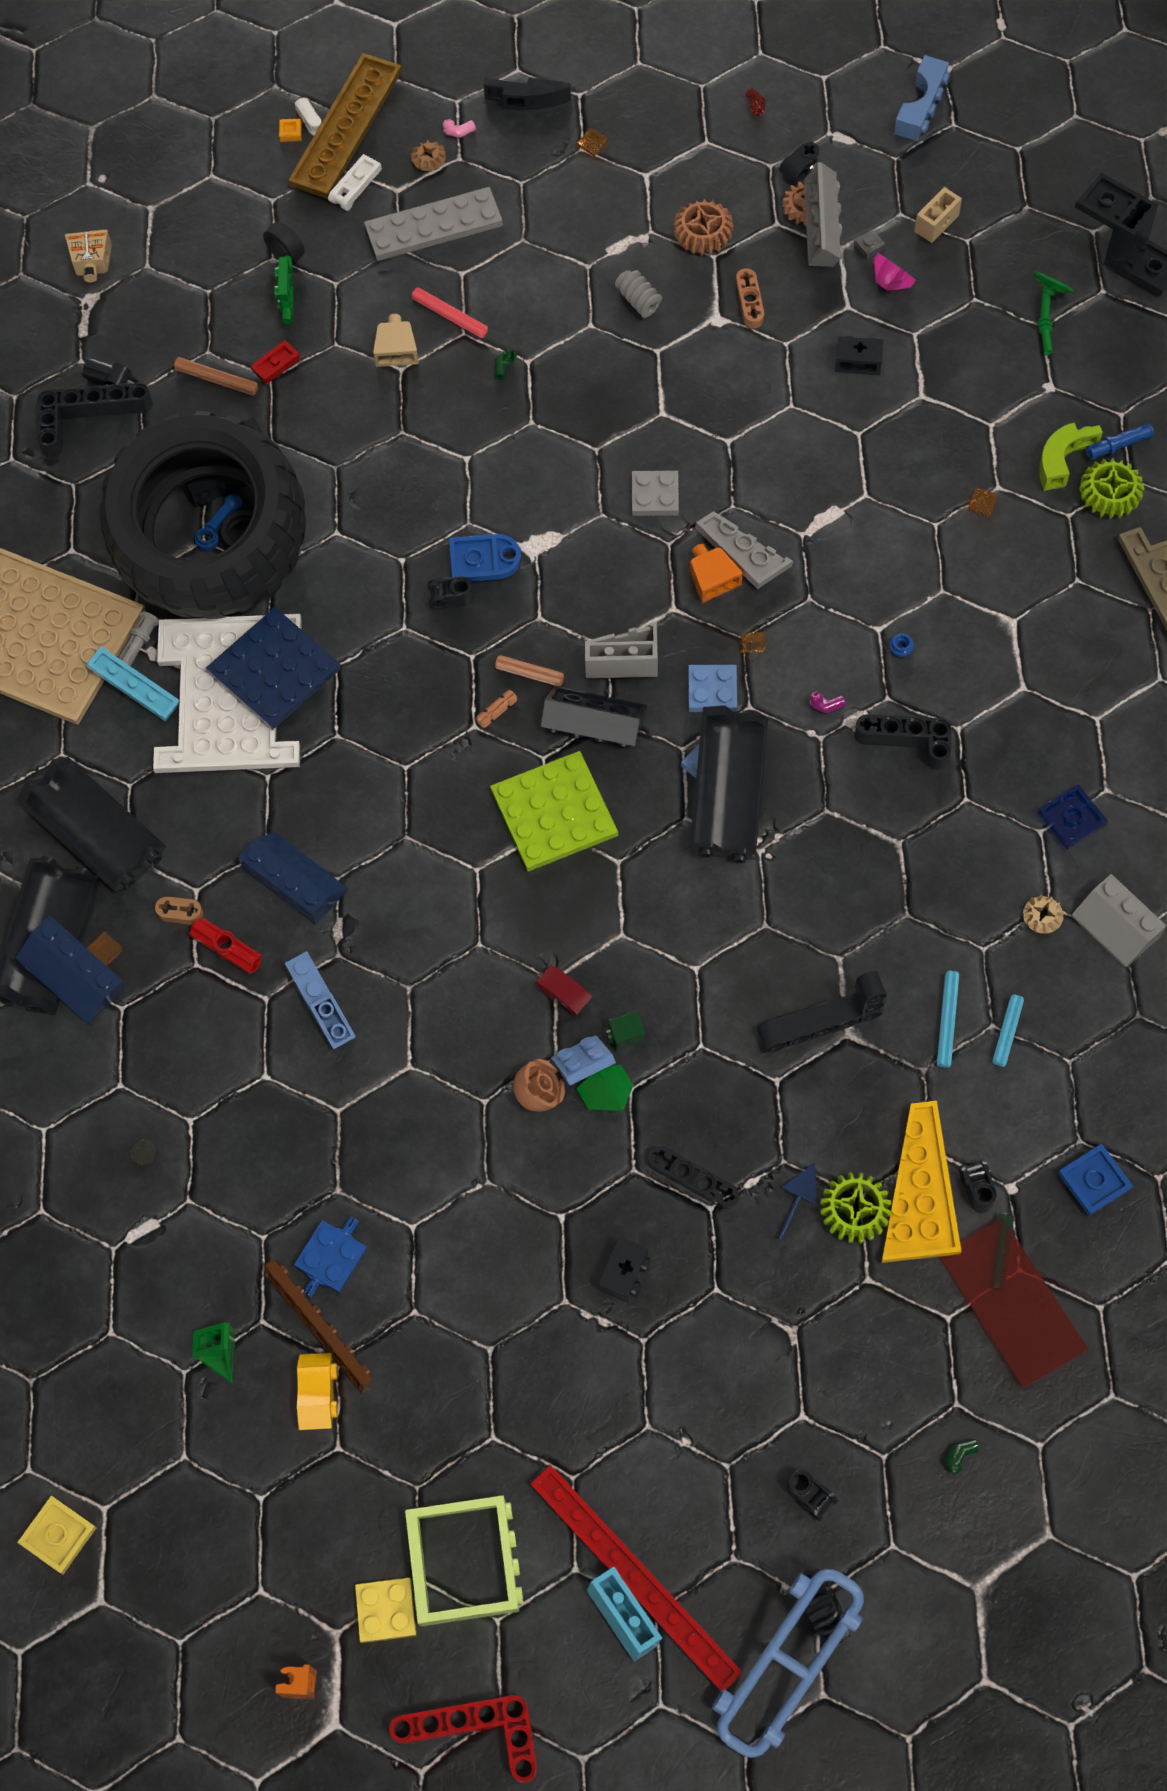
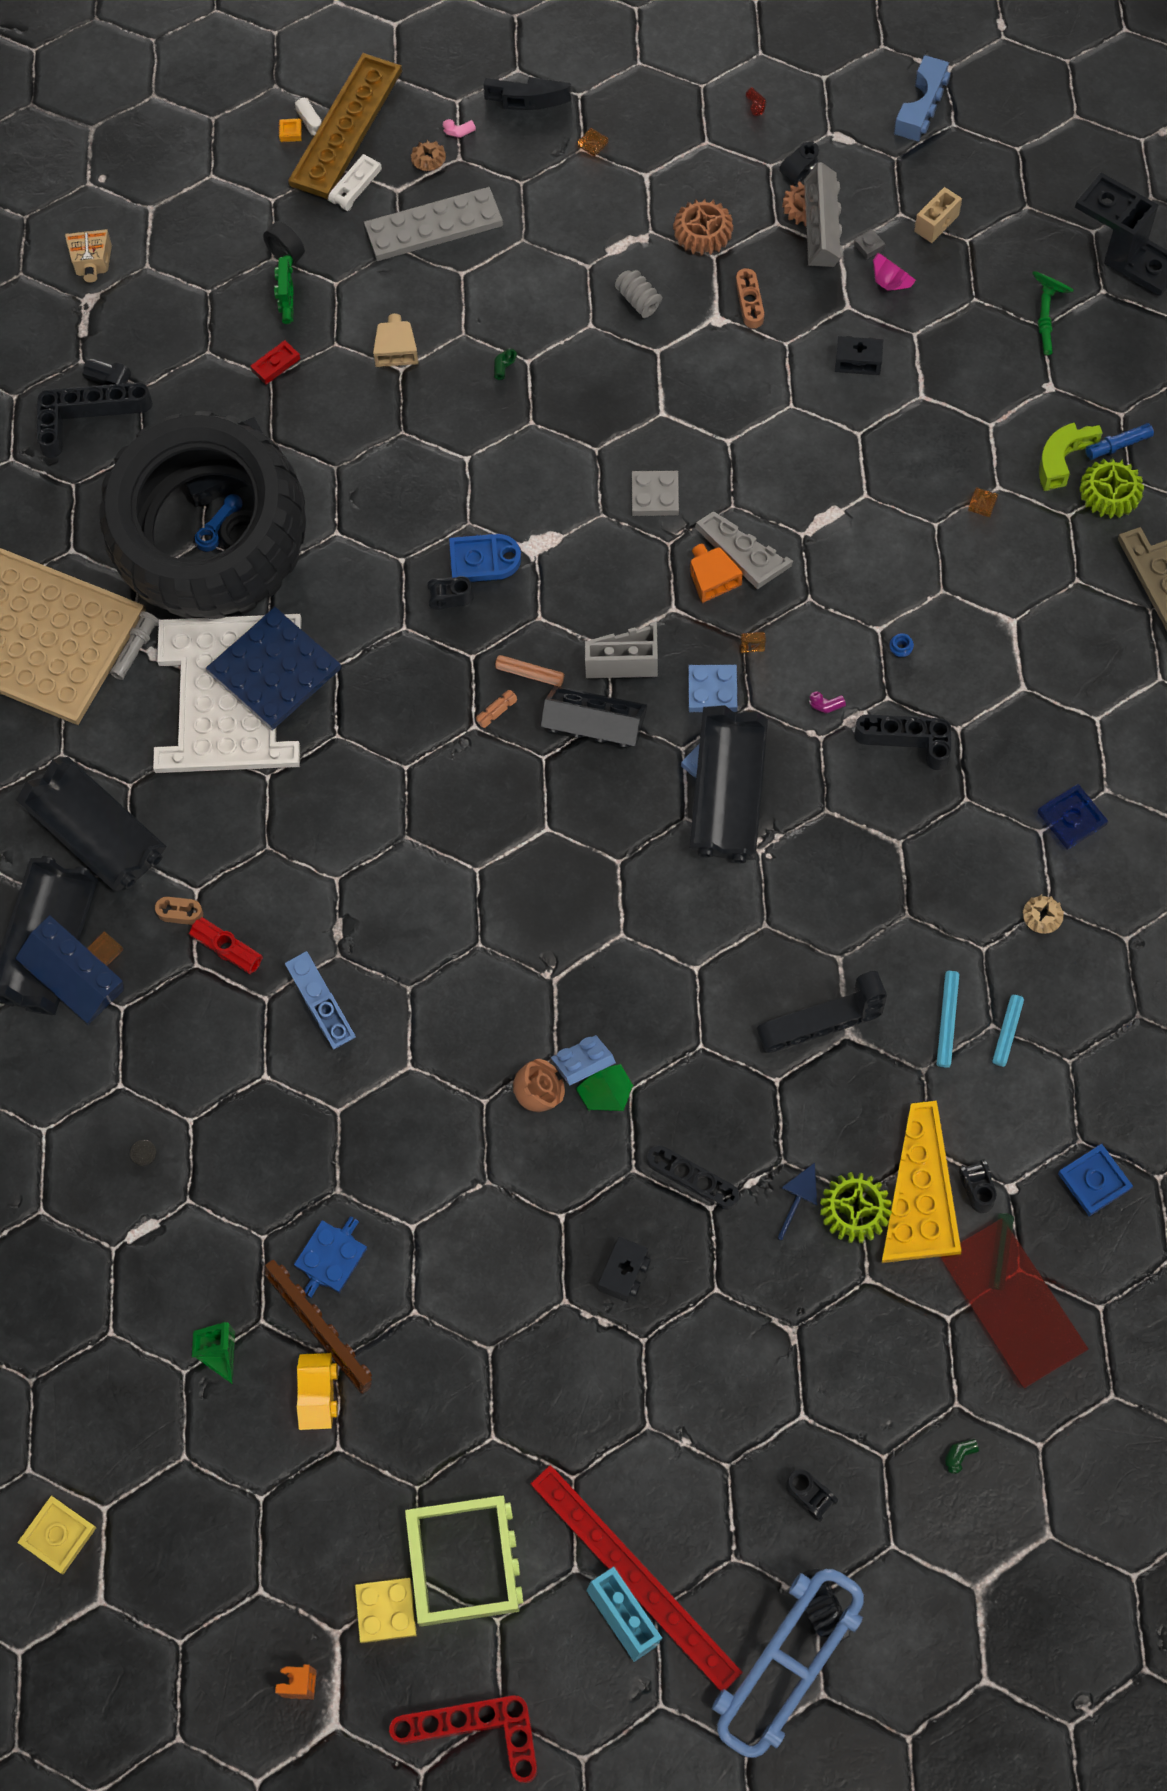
medium azure plate [87,646,180,722] -> none
nougat axle [174,357,258,395] -> none
dark blue slope [238,832,349,925] -> none
coral axle [412,288,488,338] -> none
lime plate [490,751,618,872] -> none
dark red slope [535,965,592,1016] -> none
dark green brick [605,1011,646,1051] -> none
light grey slope [1071,874,1166,968] -> none

